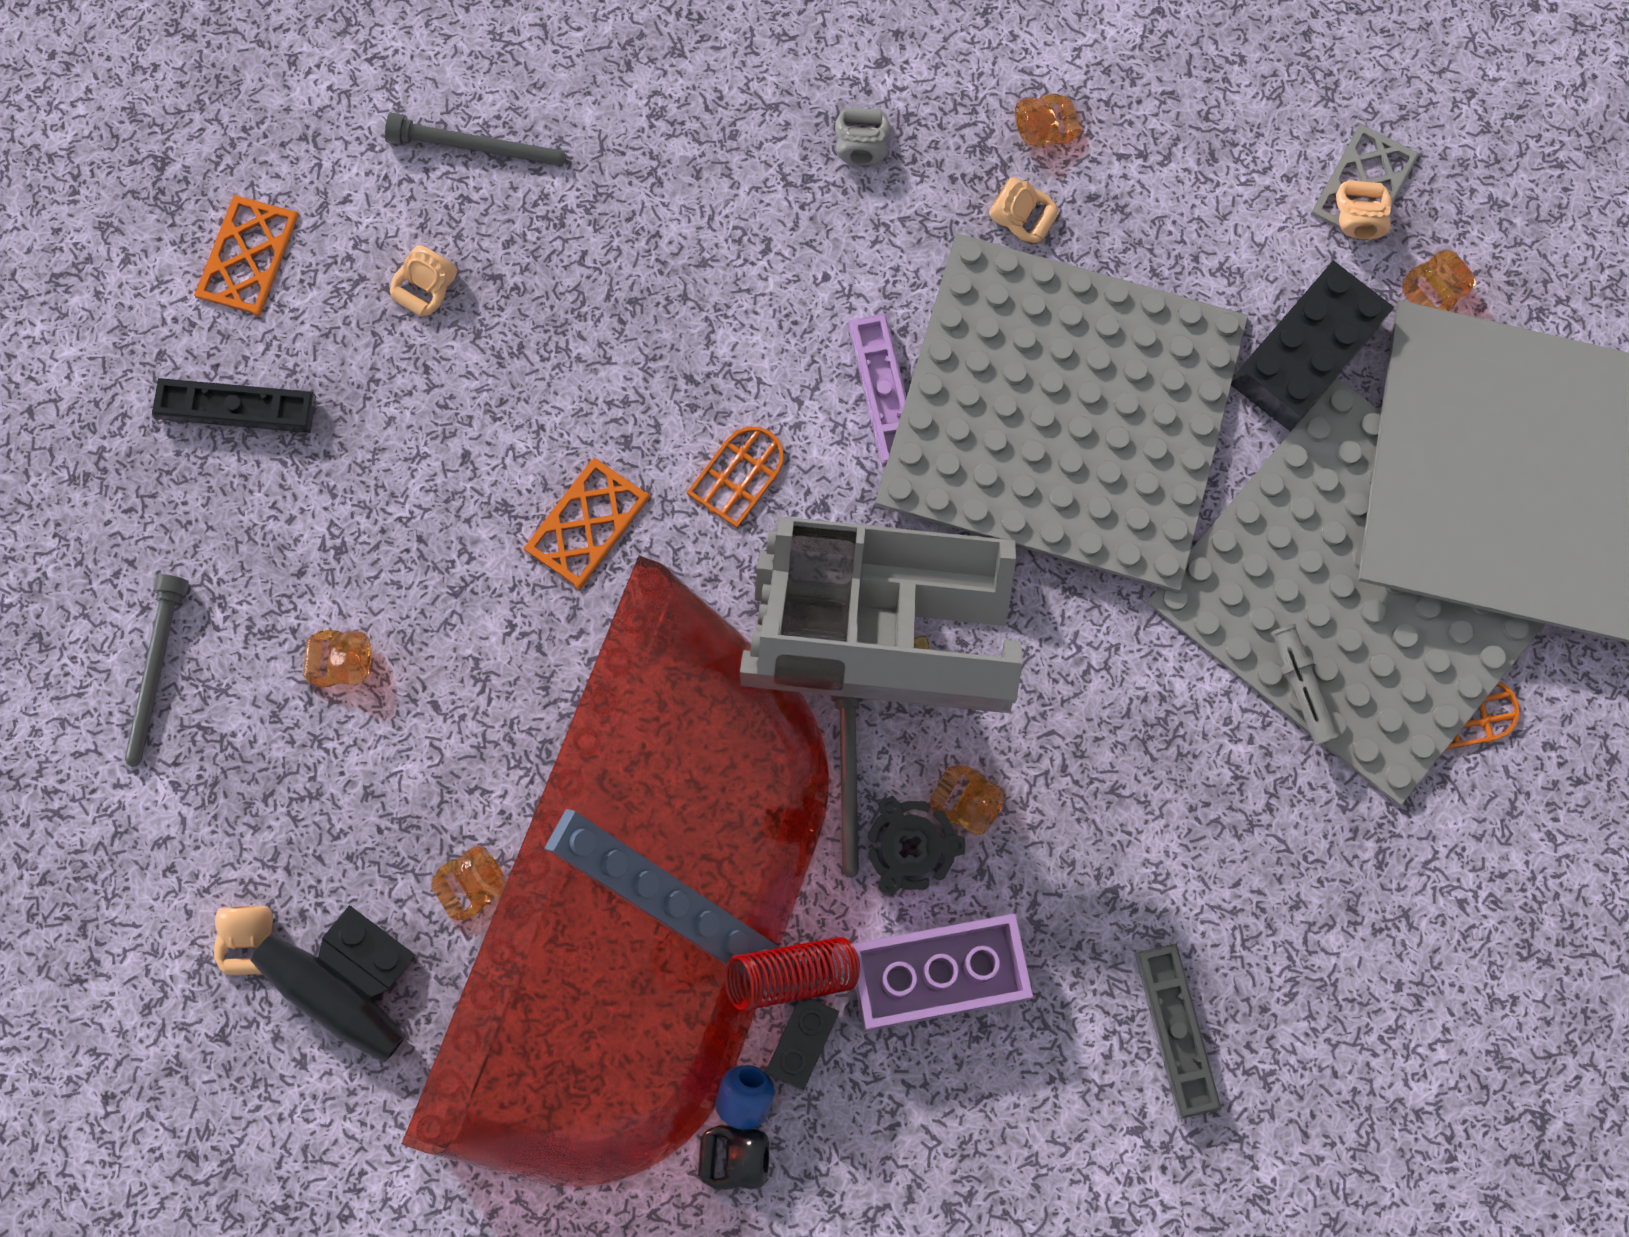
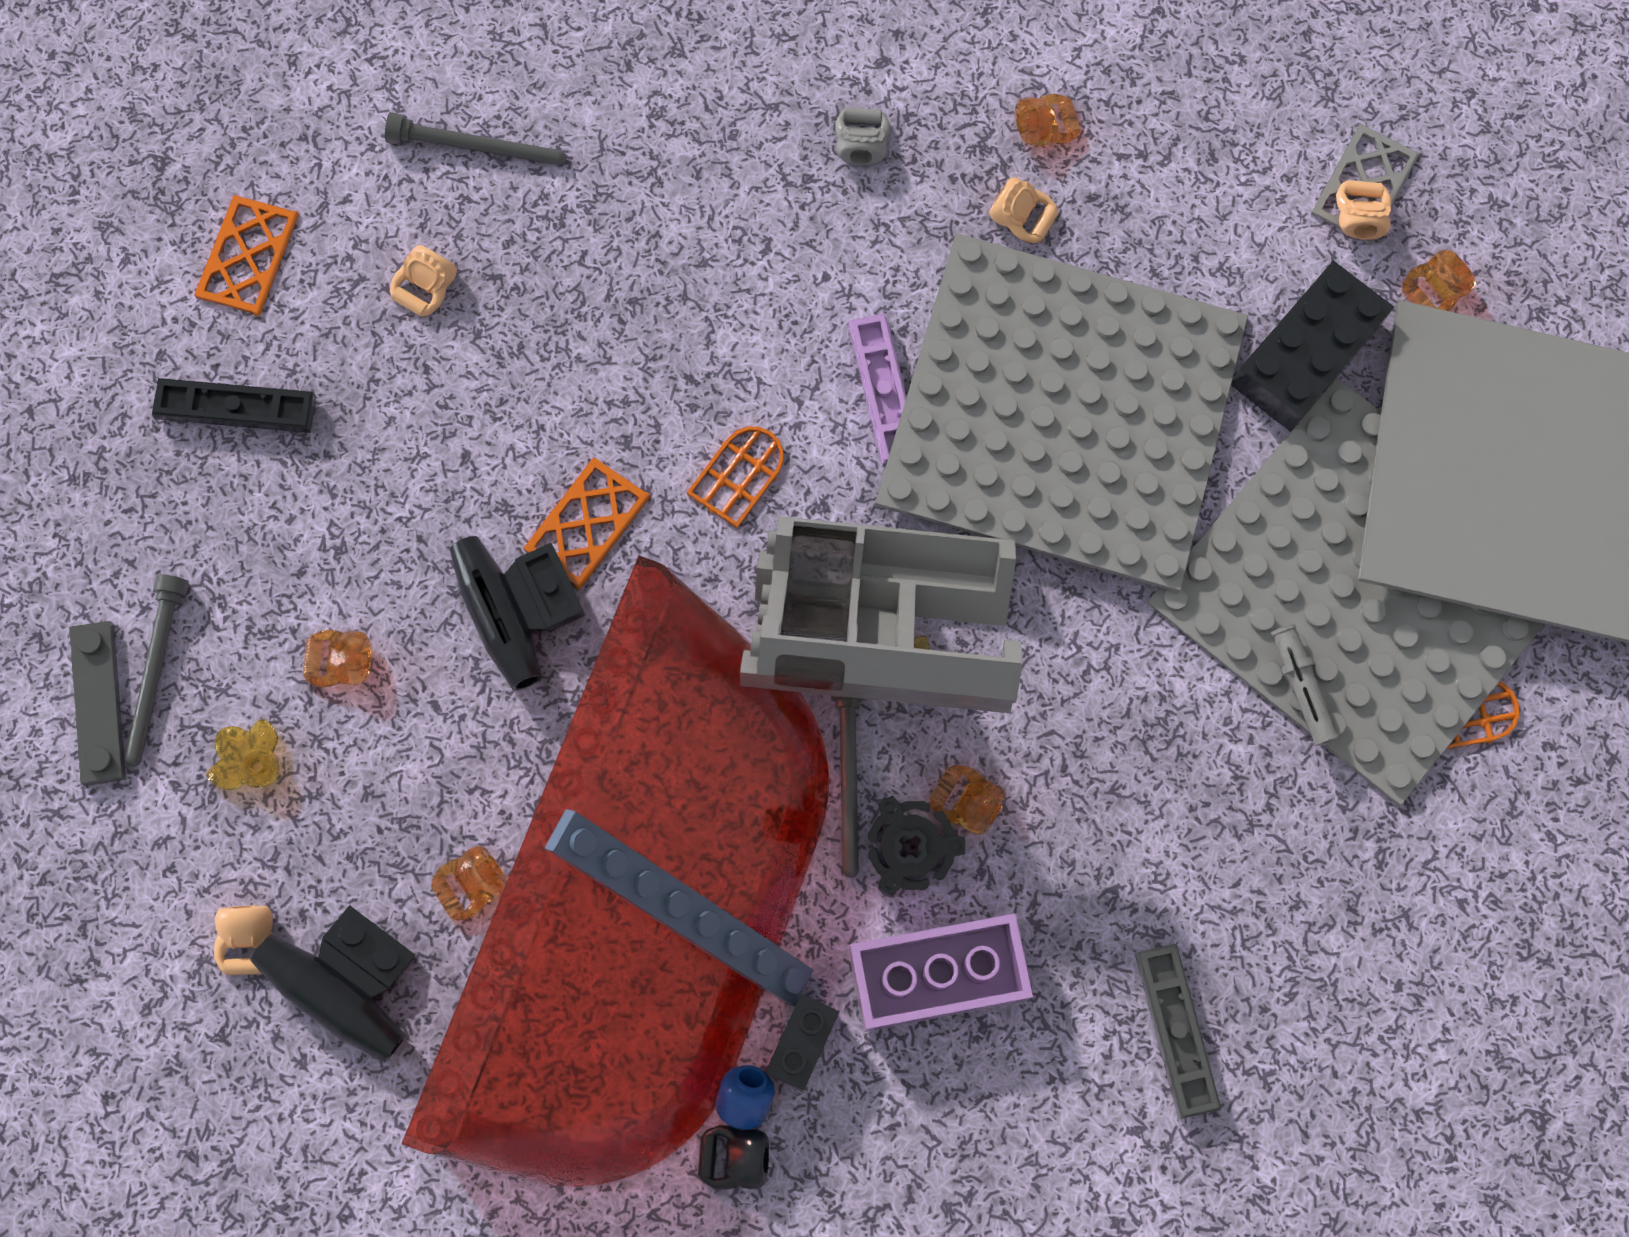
red piece [724,937,860,1011] -> none
none -> dark grey plate [69,621,126,786]
none -> clear yellow plate [206,718,279,791]
none -> black plate [449,536,586,690]

